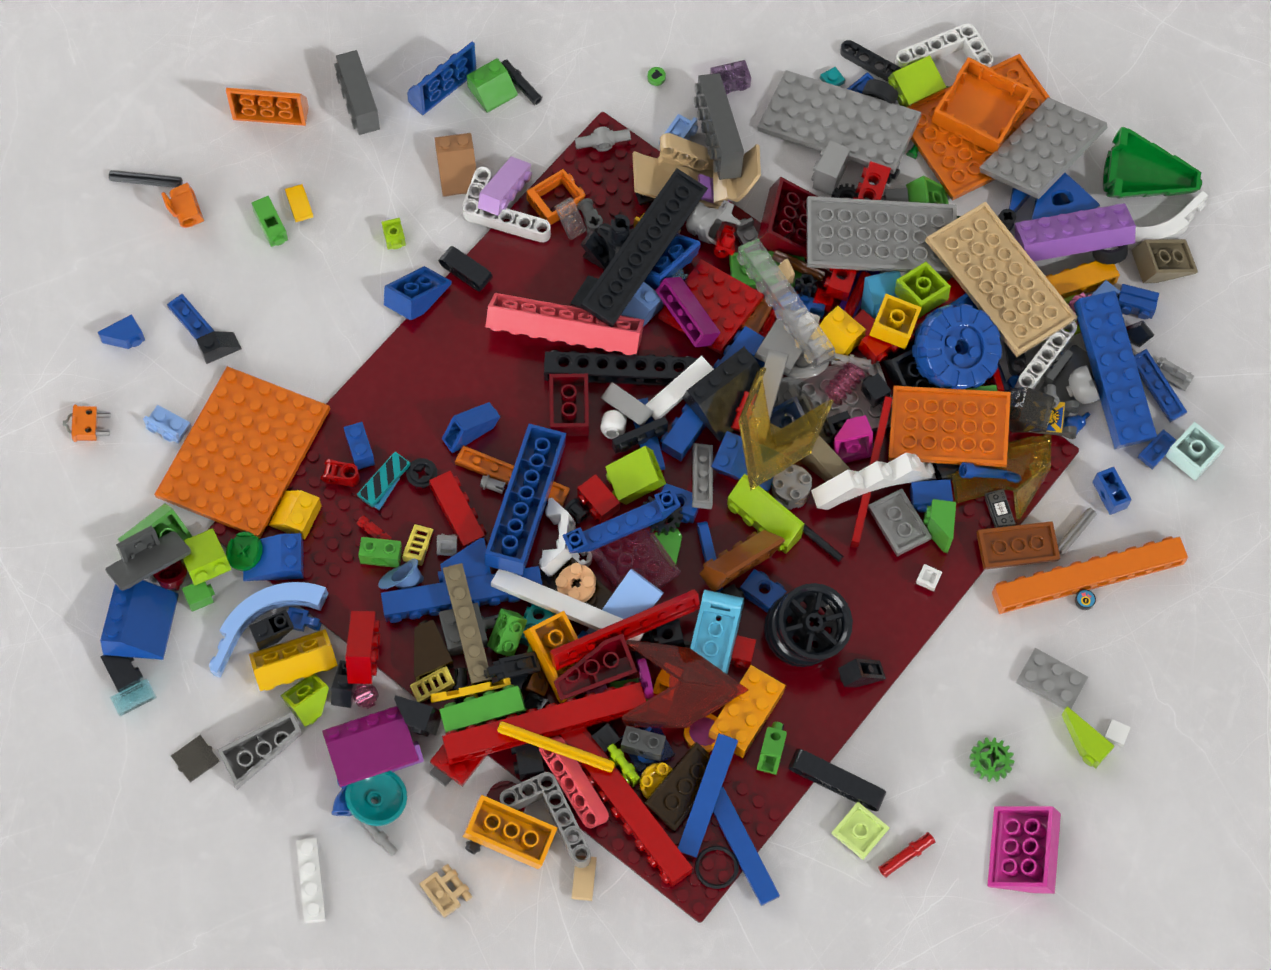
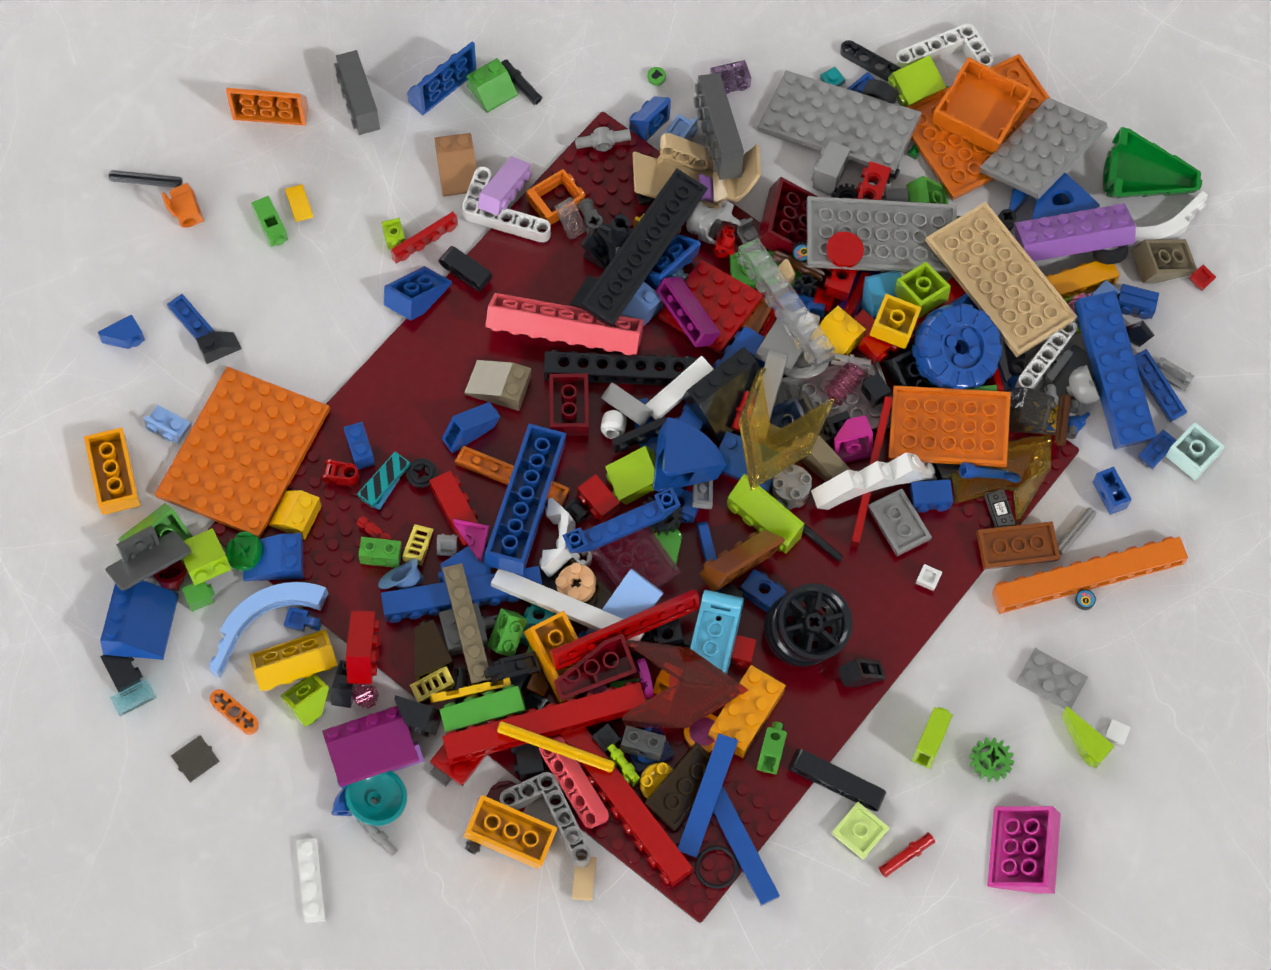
orange piece [63,404,111,442] -> none
light grey wedge [217,712,302,790] -> none
black slope [249,610,294,650] -> none
tan plate [419,864,473,918] -> none
light grey pin [480,475,506,494] -> none
bright green slope [923,499,956,553] -> none
none -> light orange brick [84,427,141,515]
none -> orange beam [210,689,259,735]
none -> red plate [391,211,458,264]
none -> dark pink tile [453,519,490,562]
none -> dark tan slope [464,360,531,411]
none -> blue slope [629,96,671,141]
none -> blue piece [653,417,727,492]
none -> tile [792,241,807,261]
none -> red tile [826,231,864,268]
none -> lime brick [911,707,953,769]
none -> reddish brown axle [1054,394,1071,446]
none -> red plate [1188,264,1216,291]

